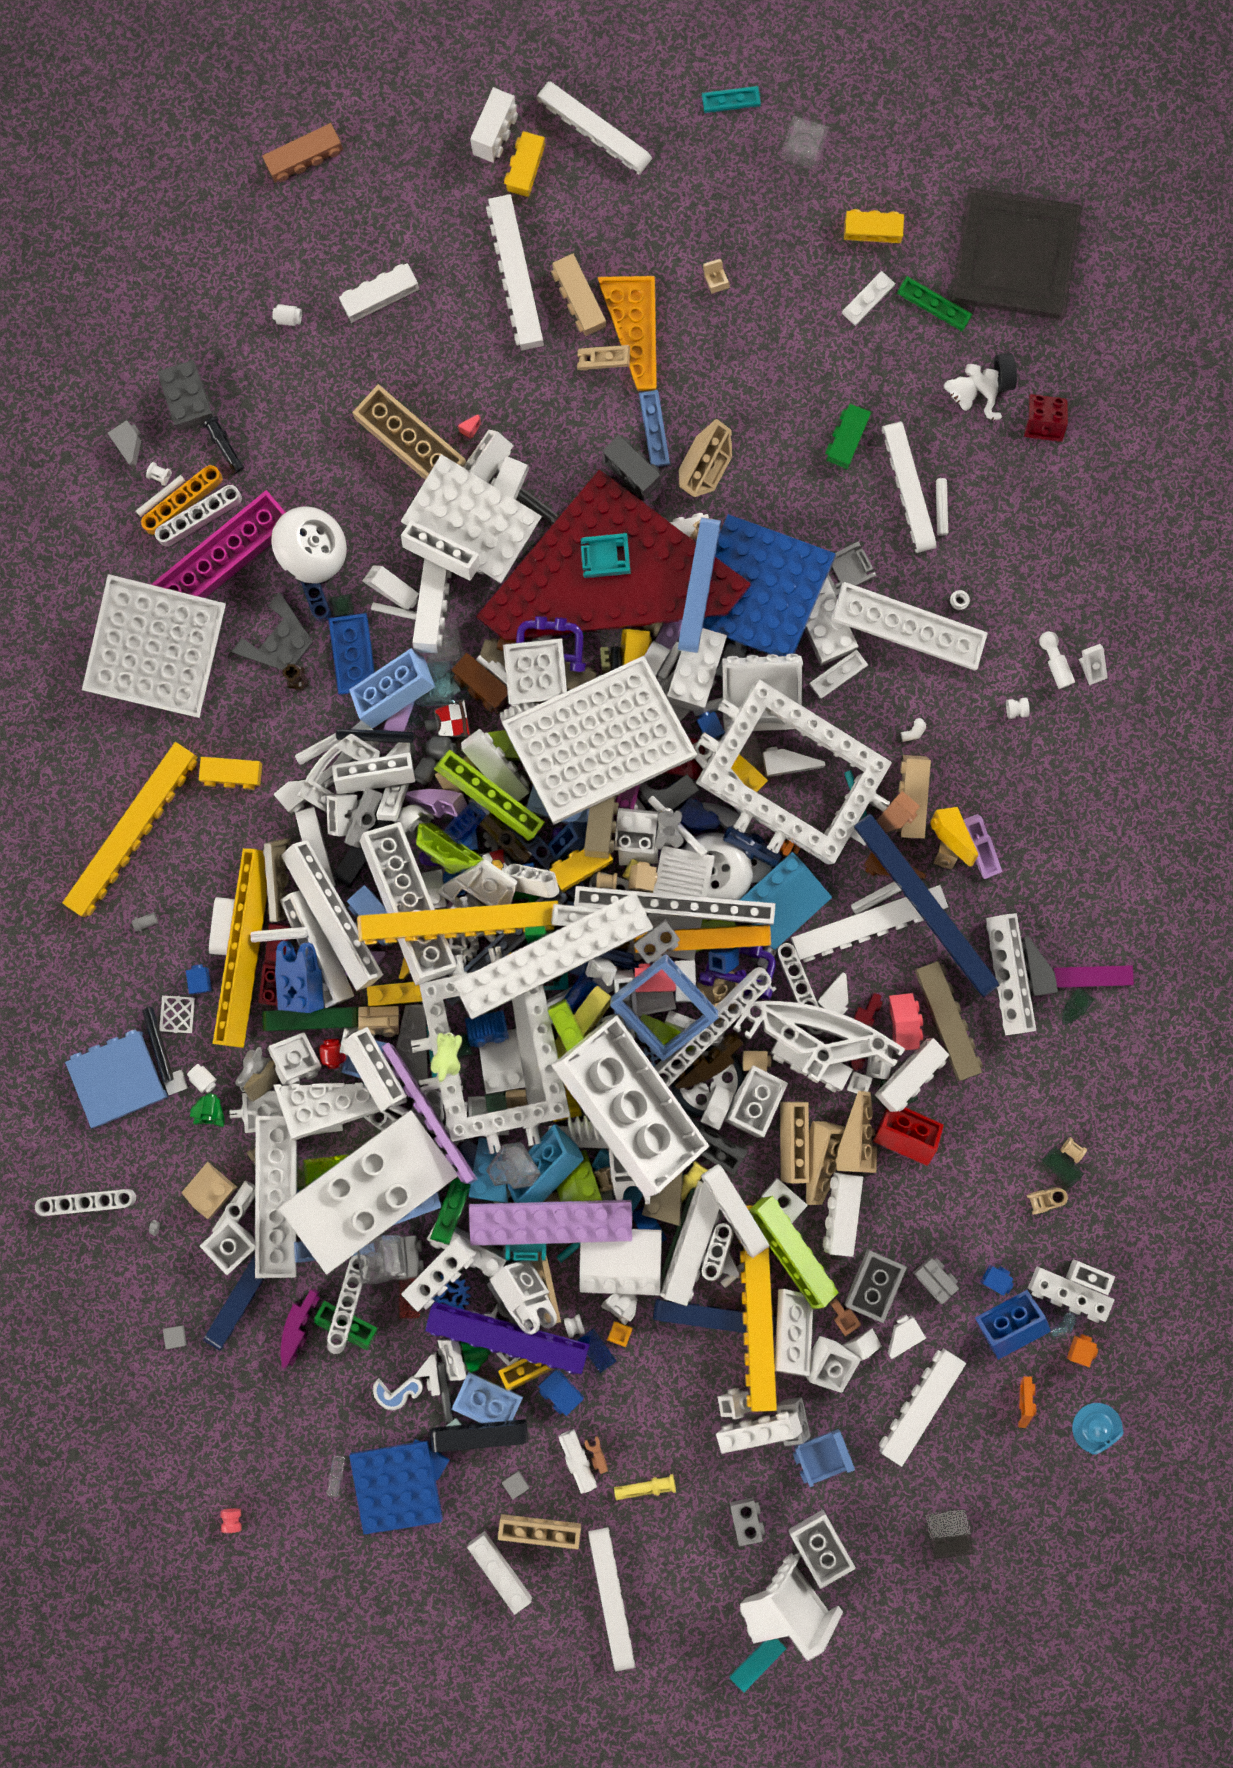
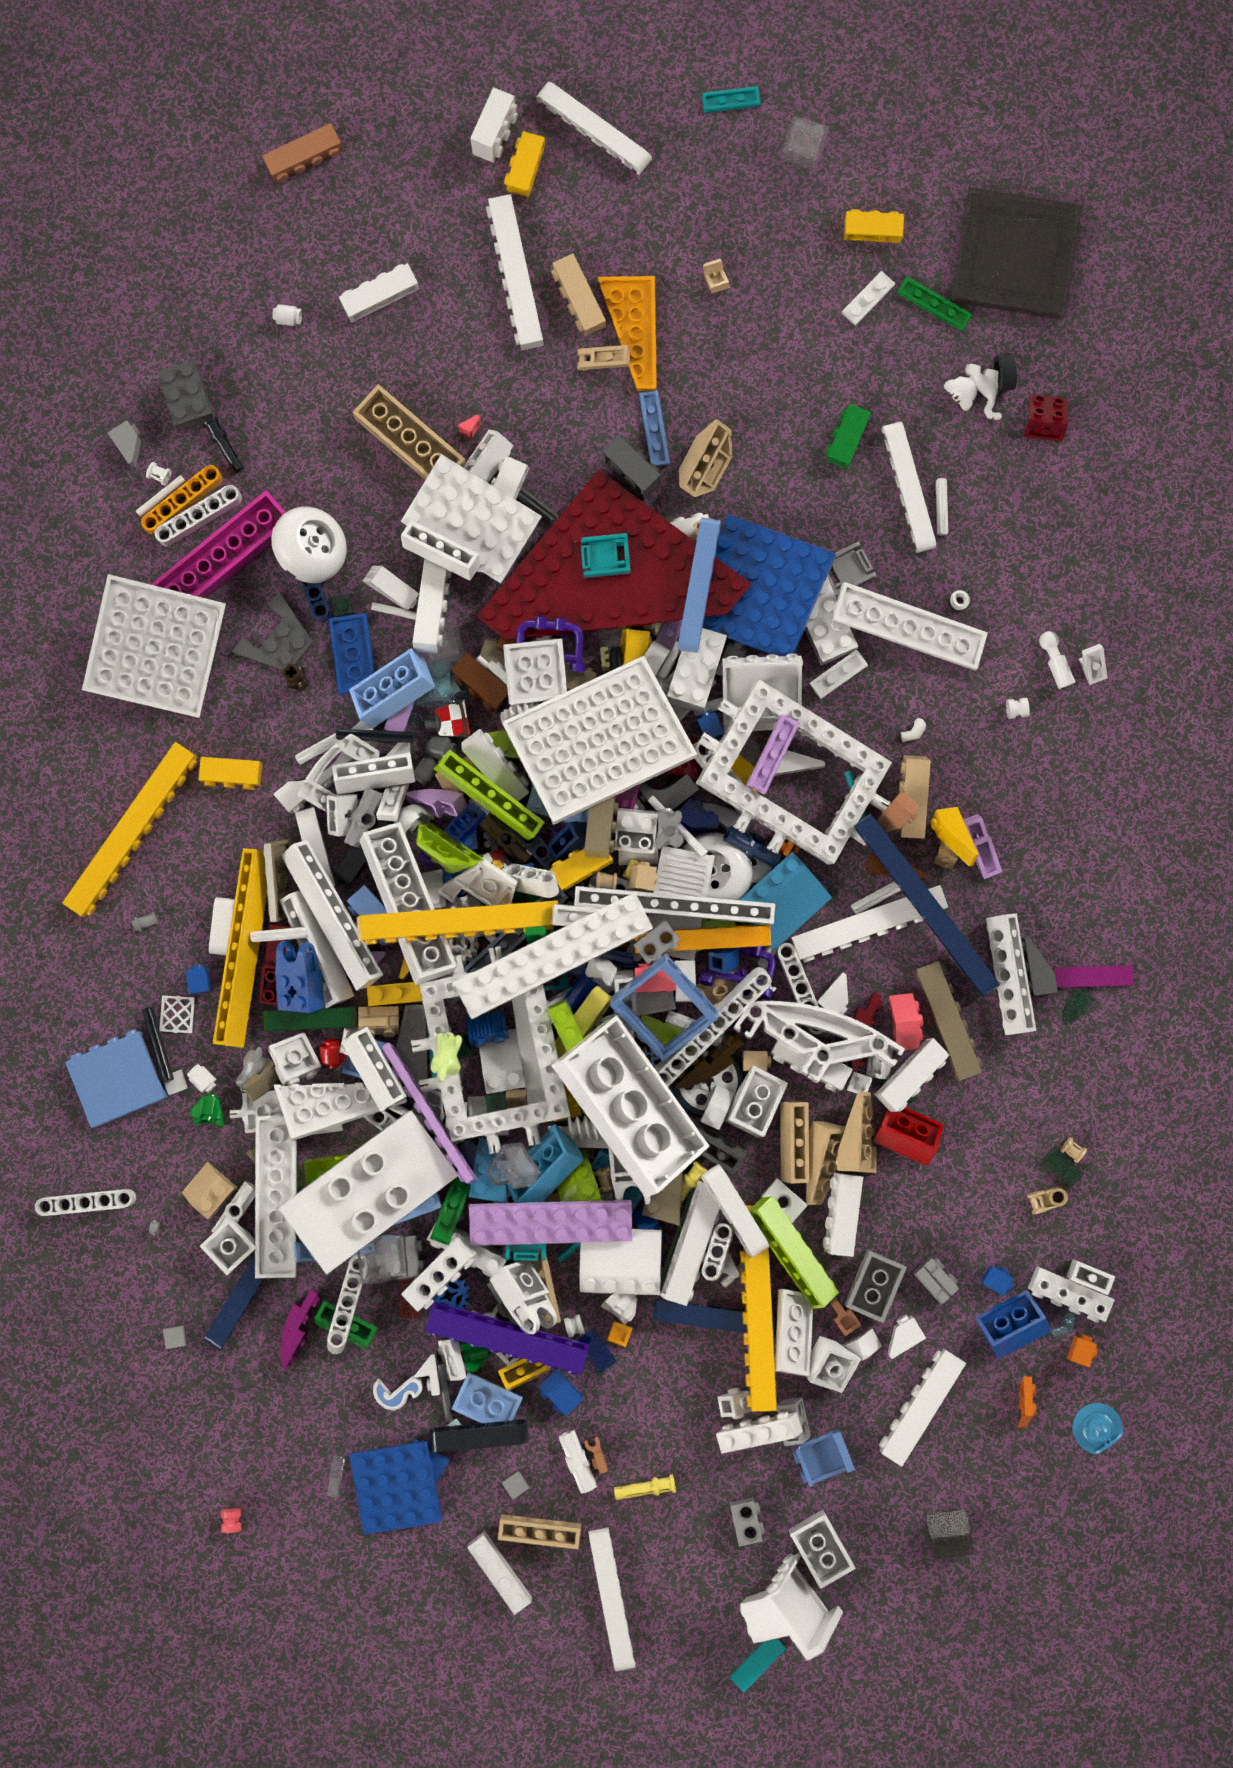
none -> lavender tile [747,714,800,794]

